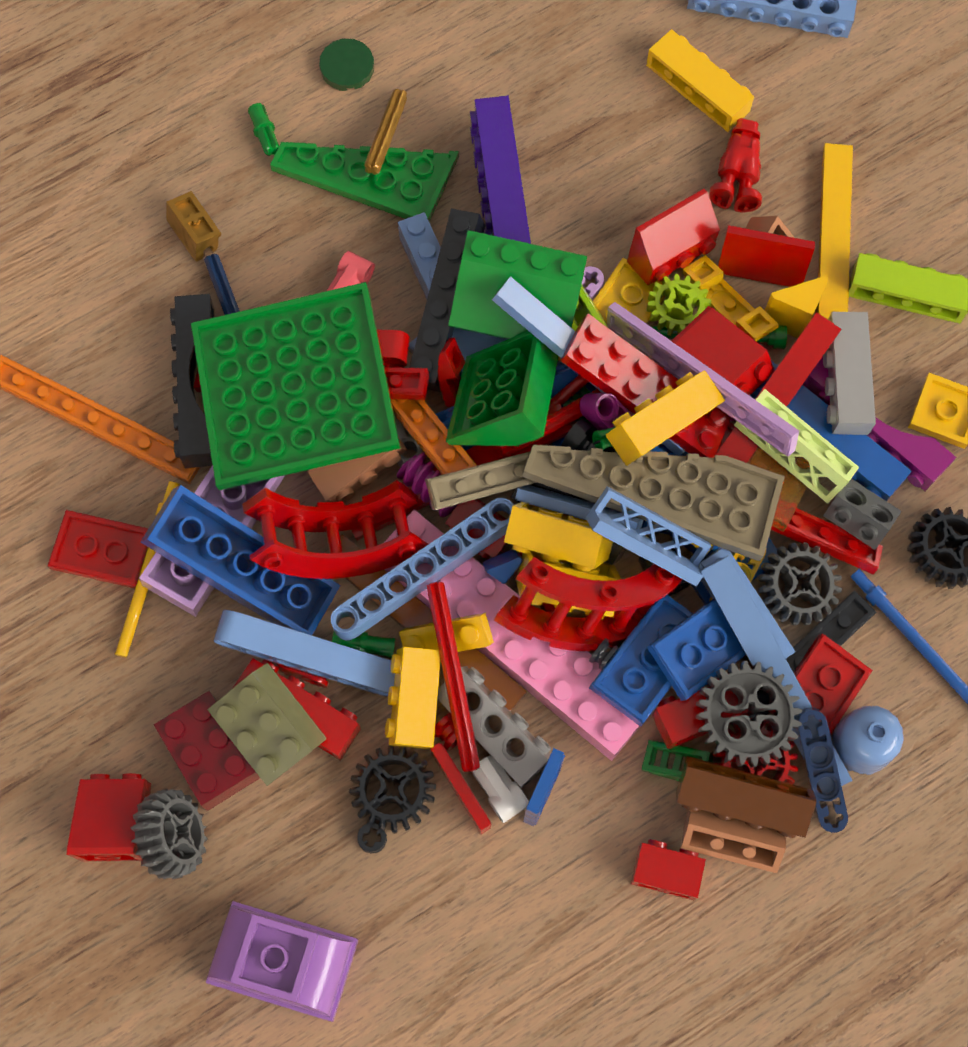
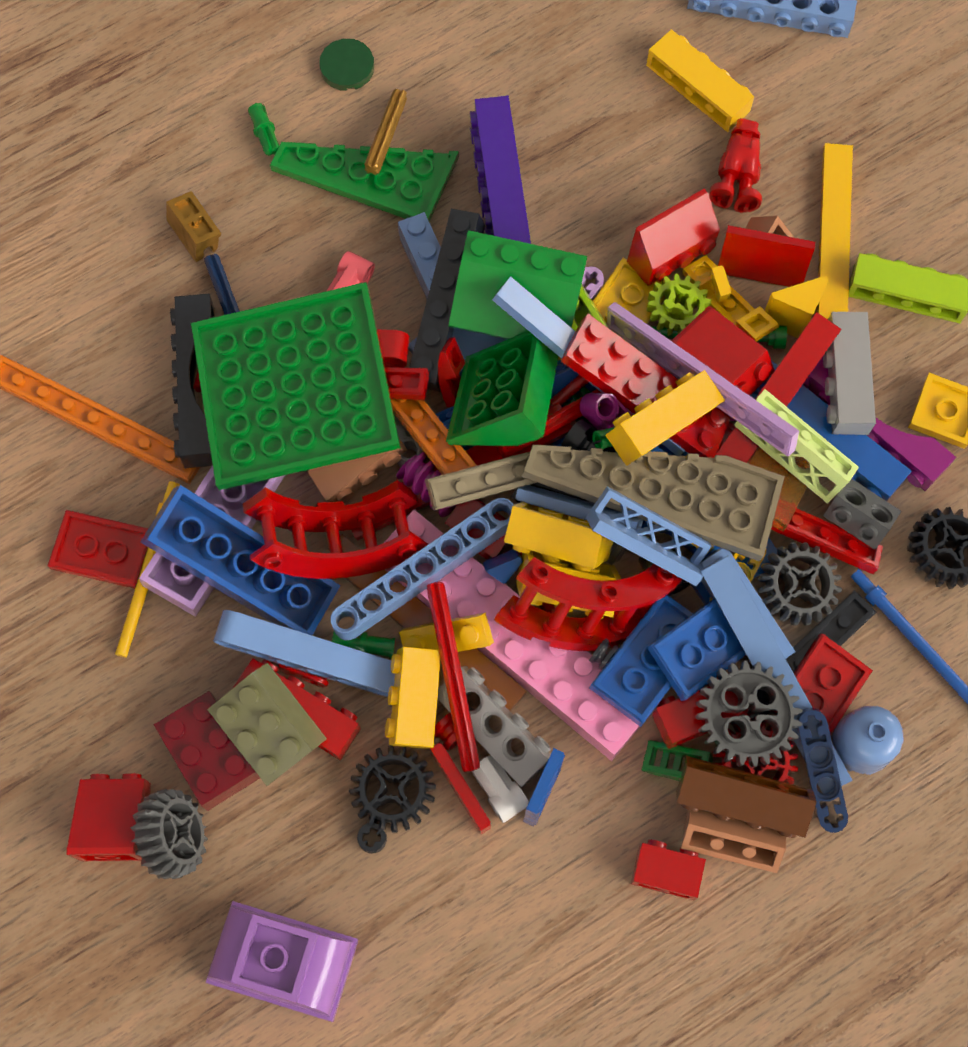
none -> yellow tile [710,265,732,302]

